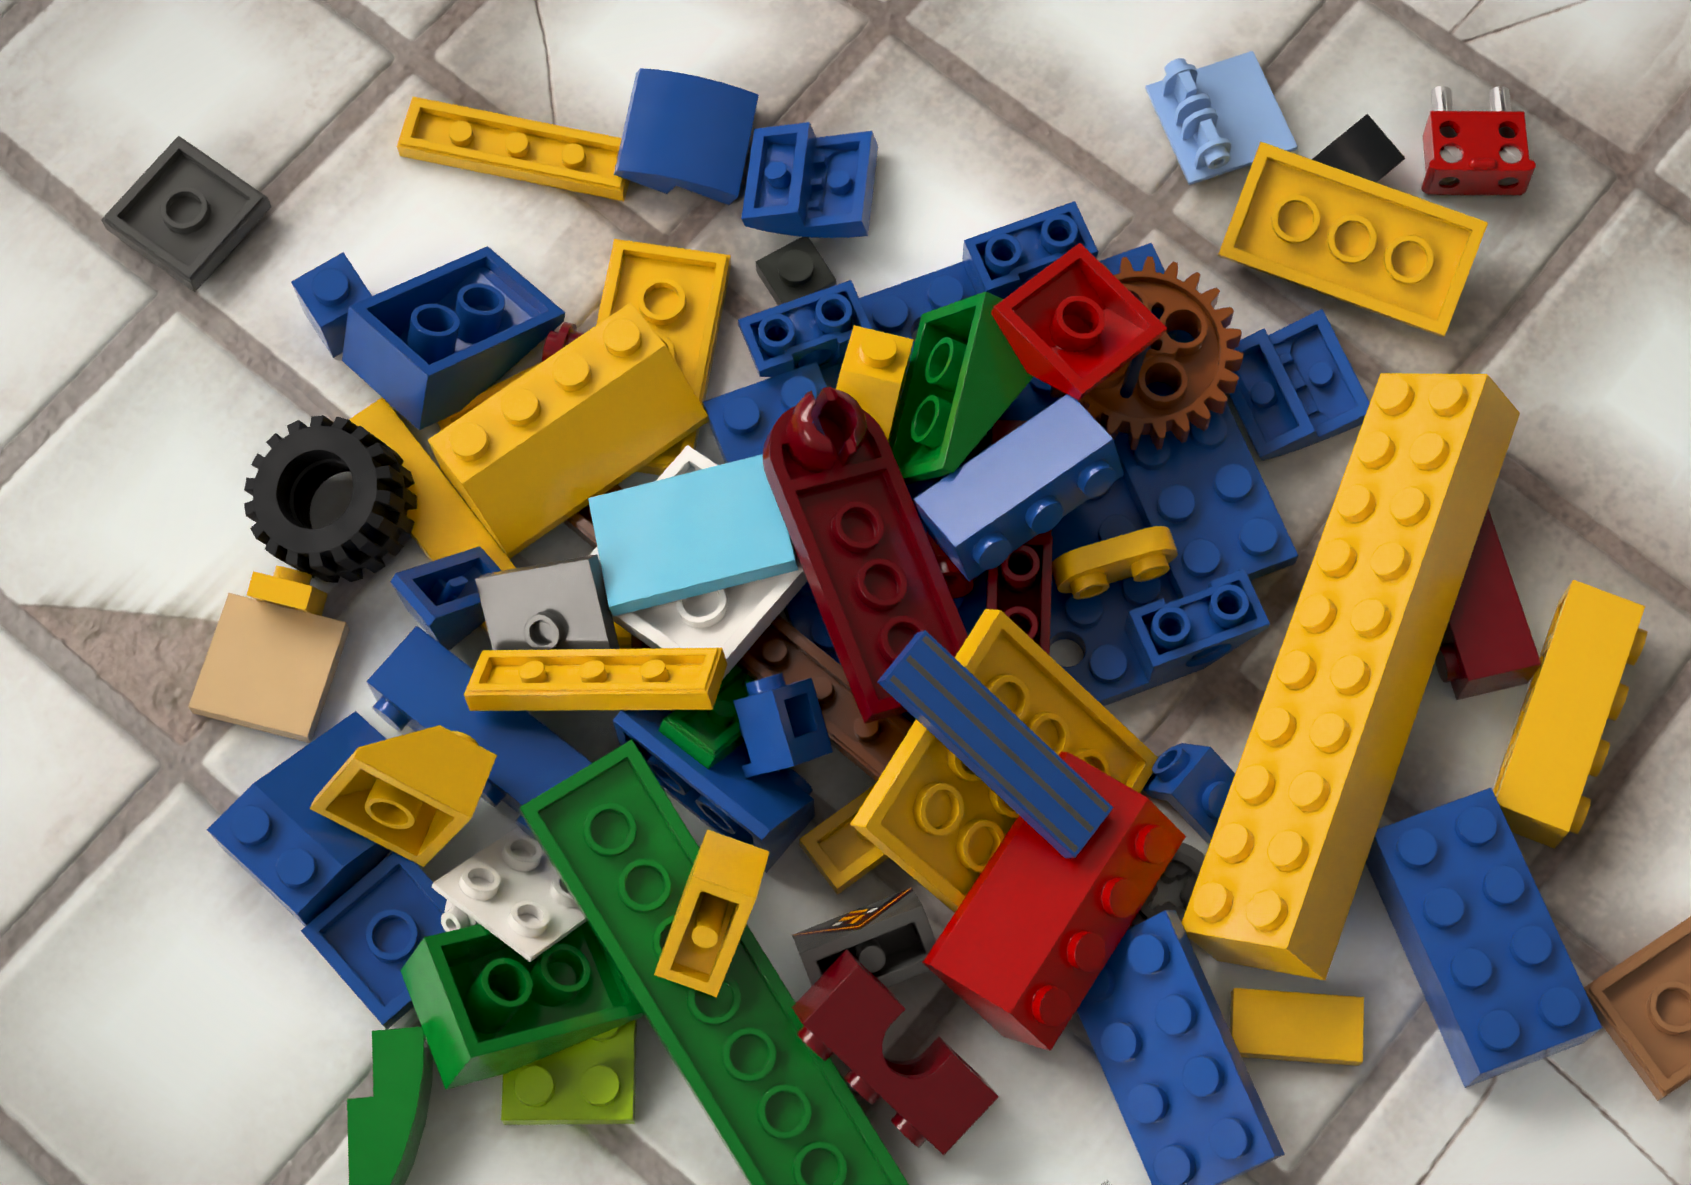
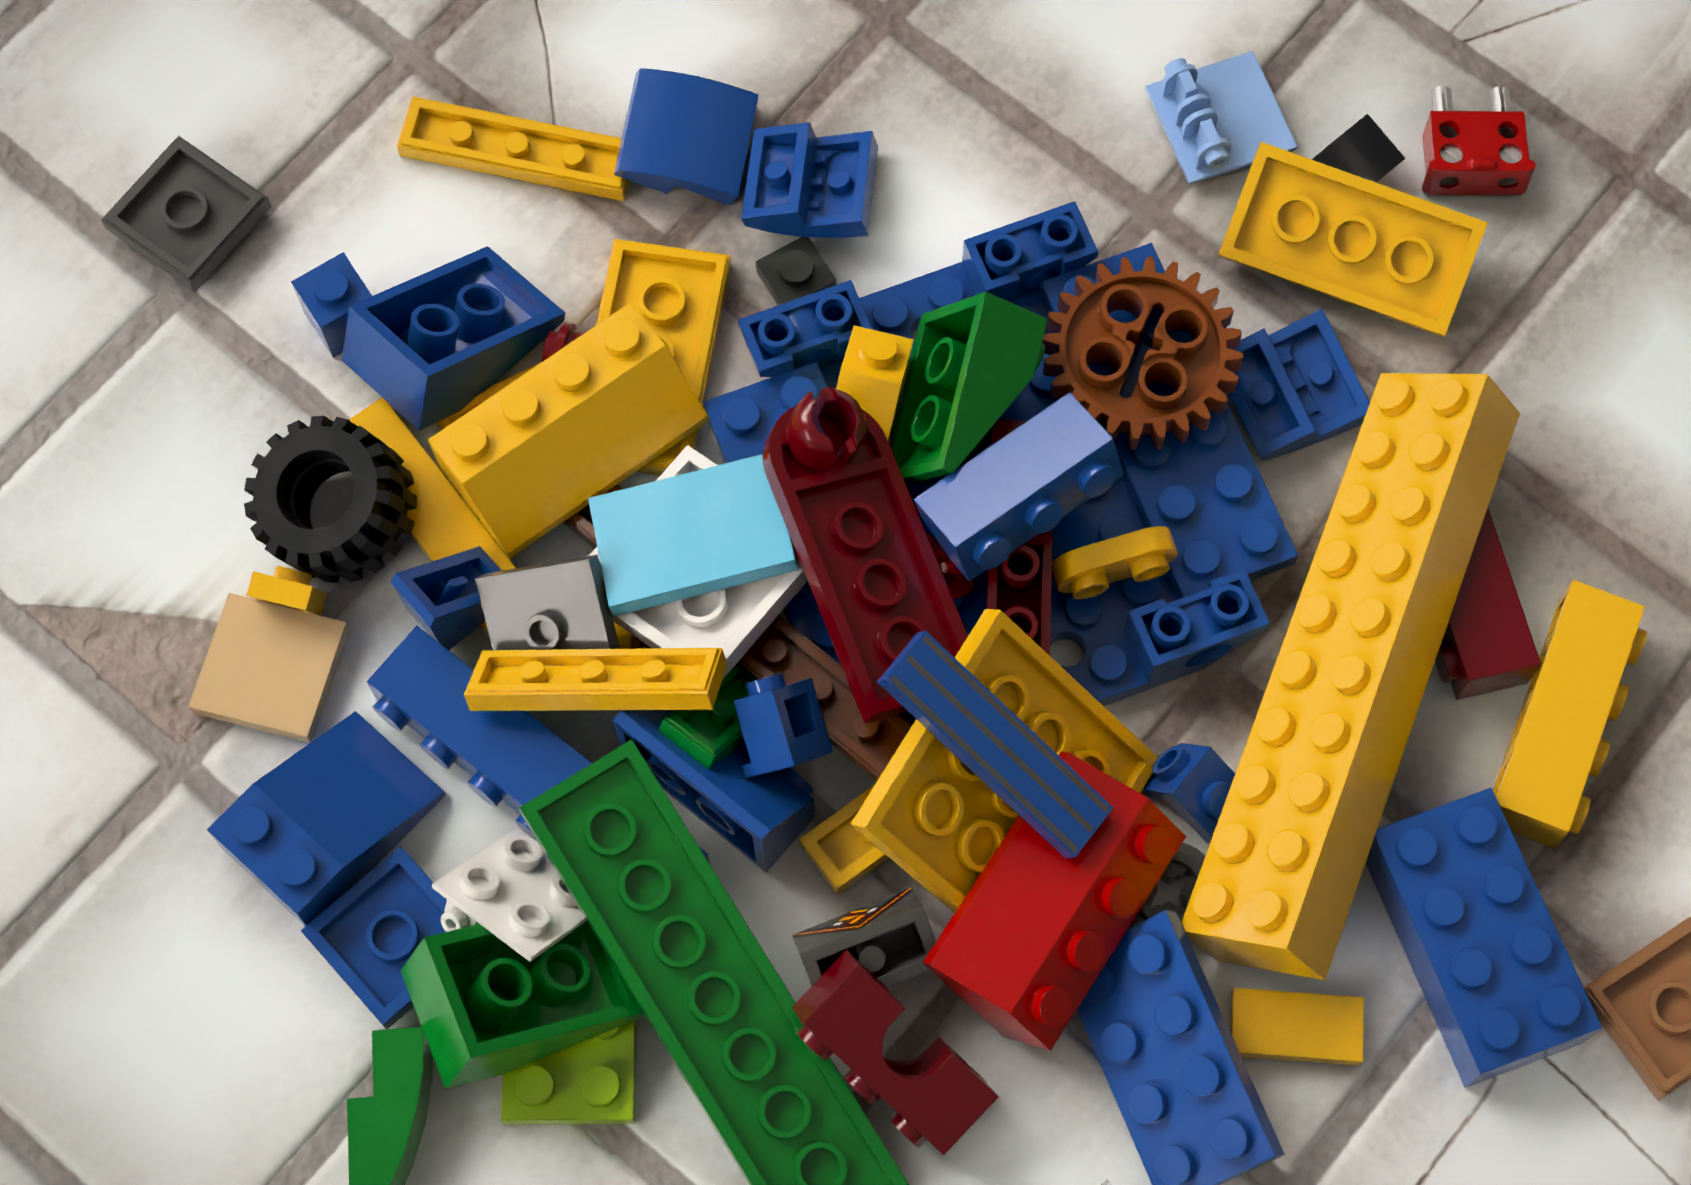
yellow slope [310,725,497,867] -> none
yellow slope [654,829,770,997] -> none
red slope [991,243,1167,400] -> none

